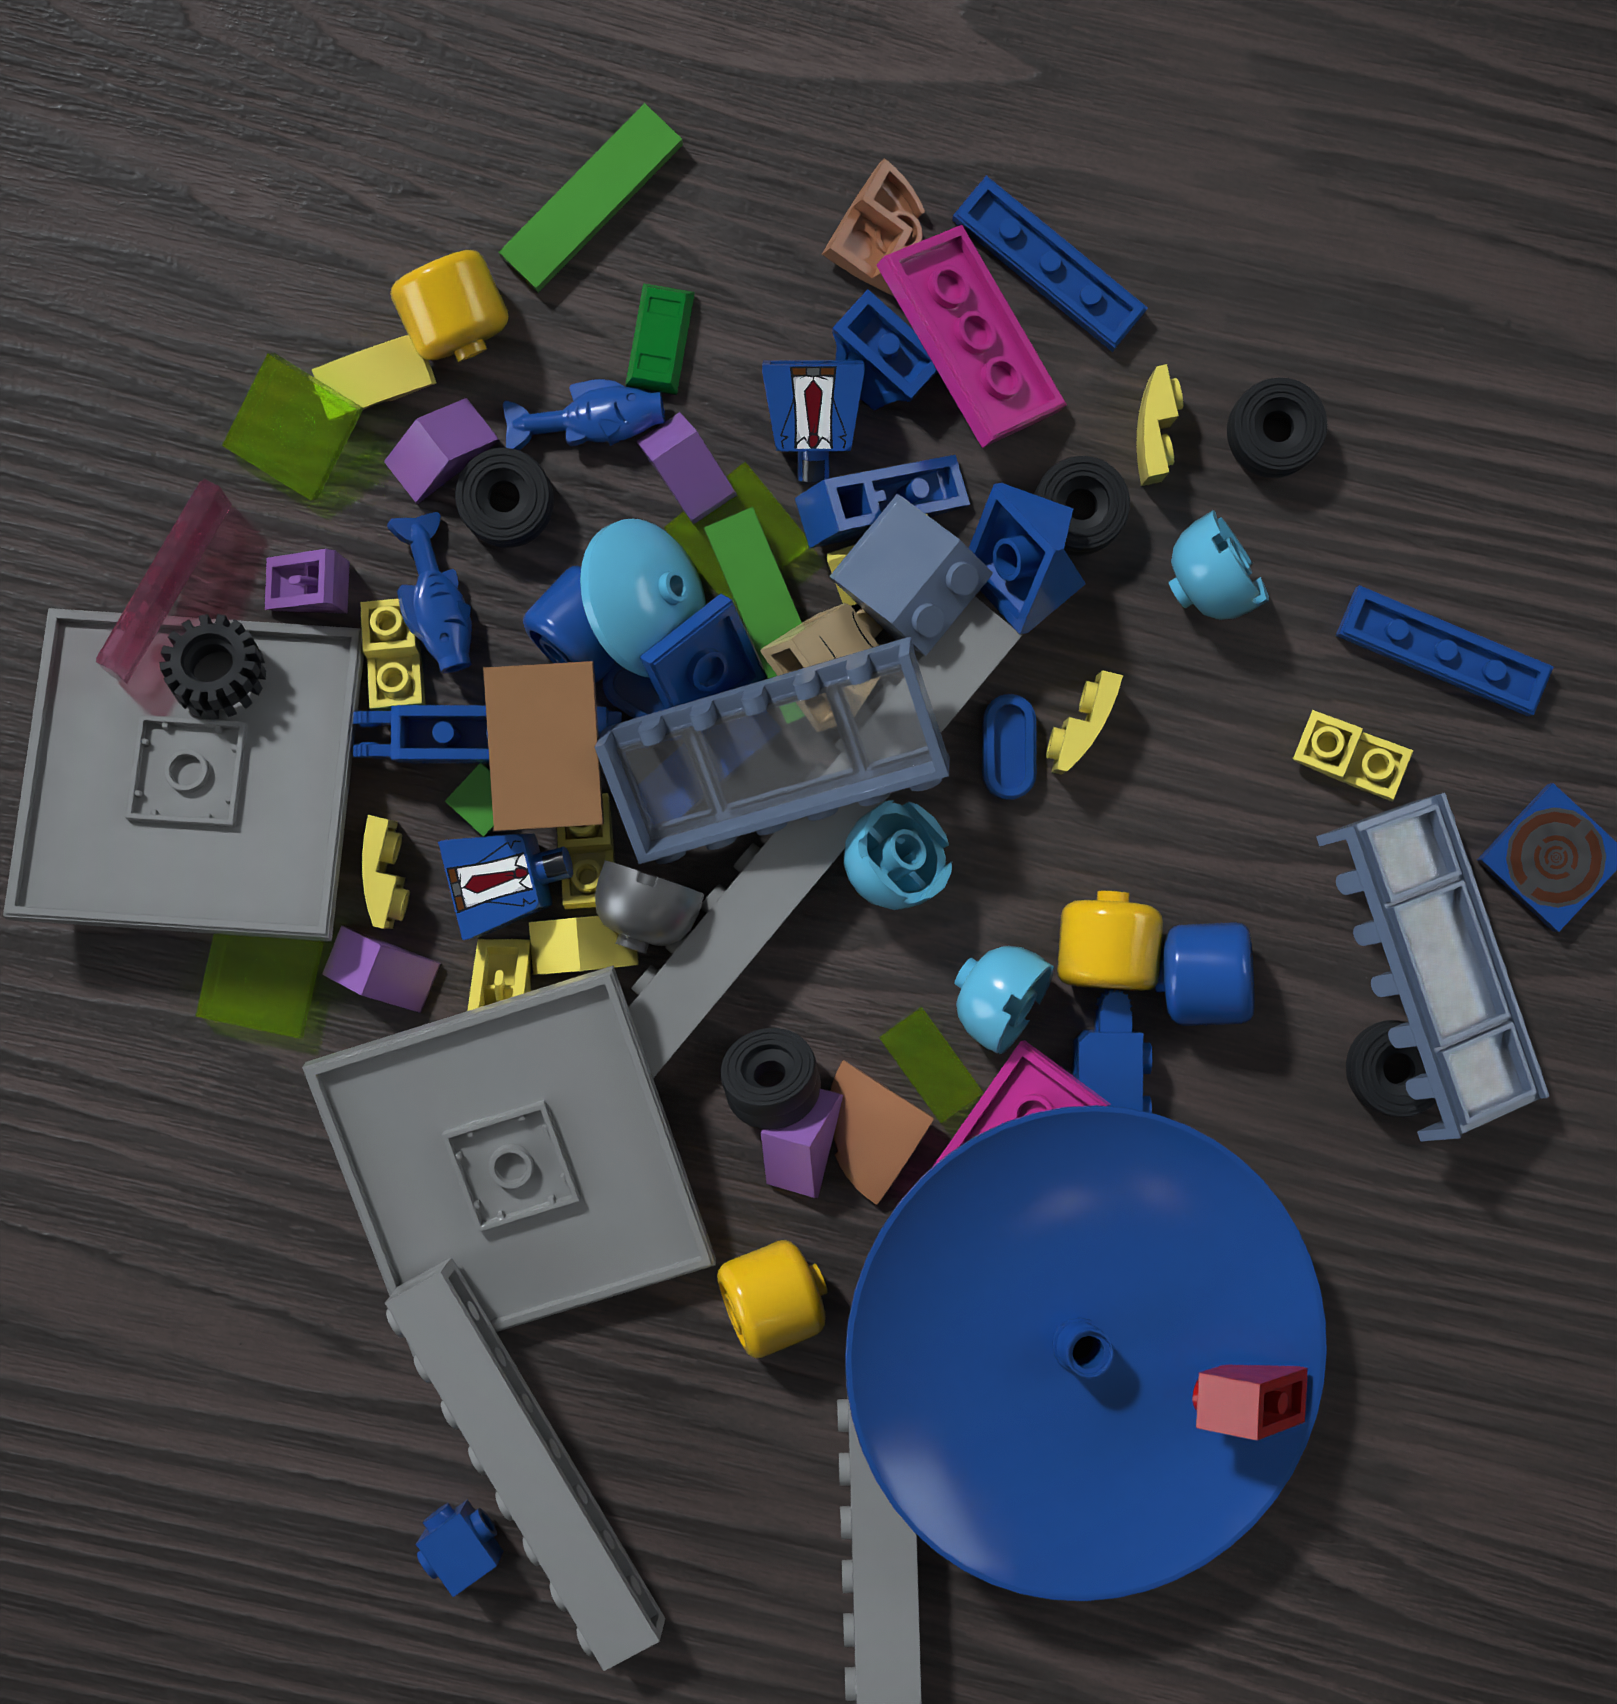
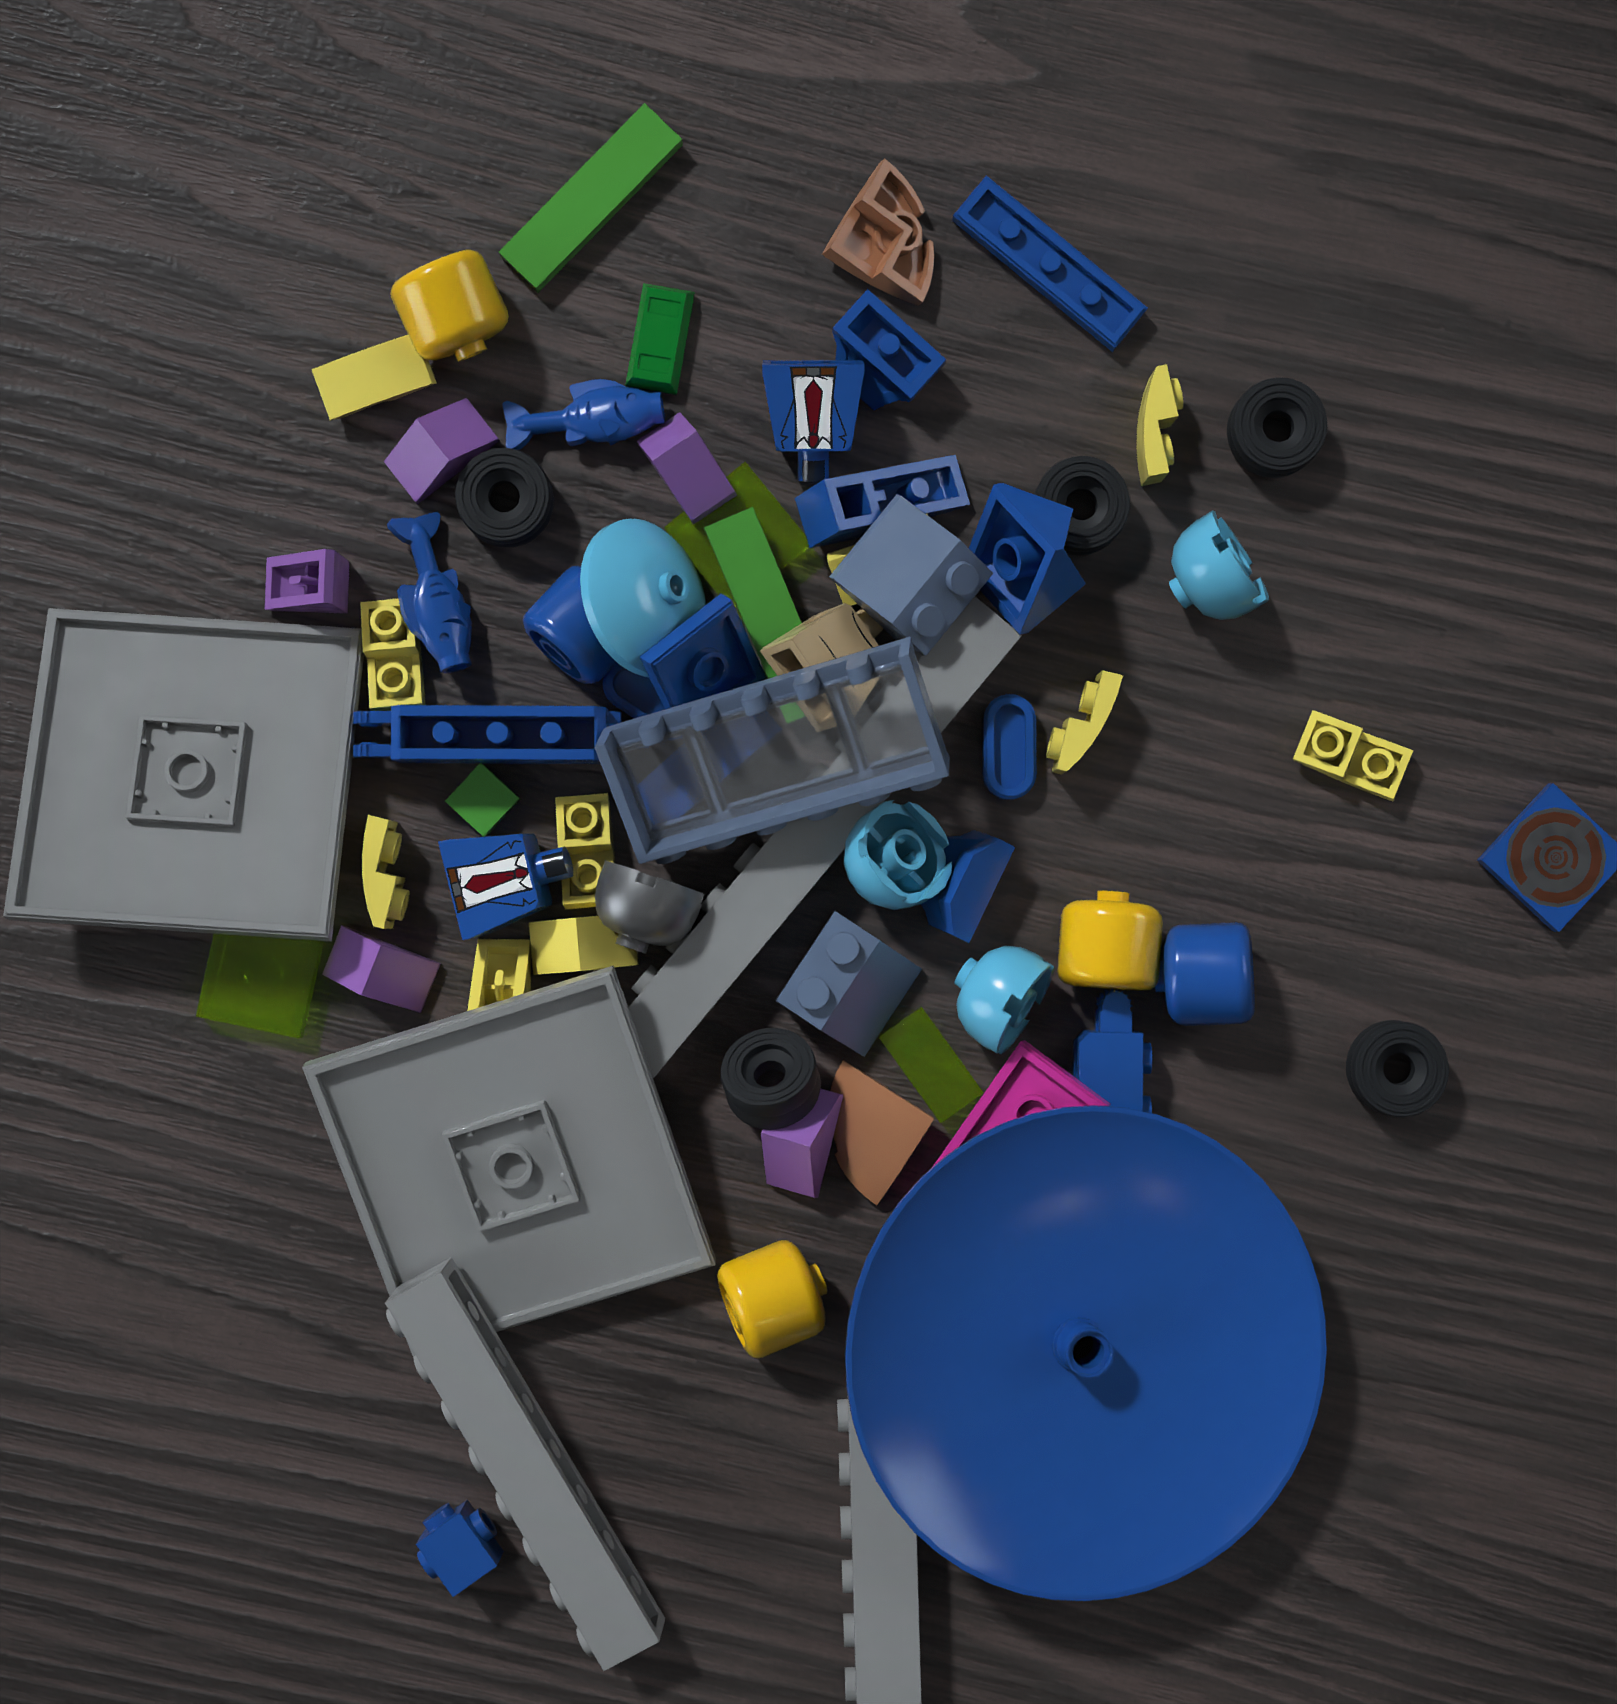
clear pink tile [96,479,232,684] -> none
black tyre [159,614,266,719] -> none
clear neon green tile [222,353,364,501] -> none
medium nougat tile [483,661,604,831] -> none
dark pink tile [876,225,1067,448] -> none
slope [1192,1365,1308,1440] -> none
sand blue window [1316,793,1549,1142] -> none
blue tile [1335,585,1554,717] -> none
none -> sand blue slope [776,911,922,1057]
none -> blue slope [921,830,1015,943]

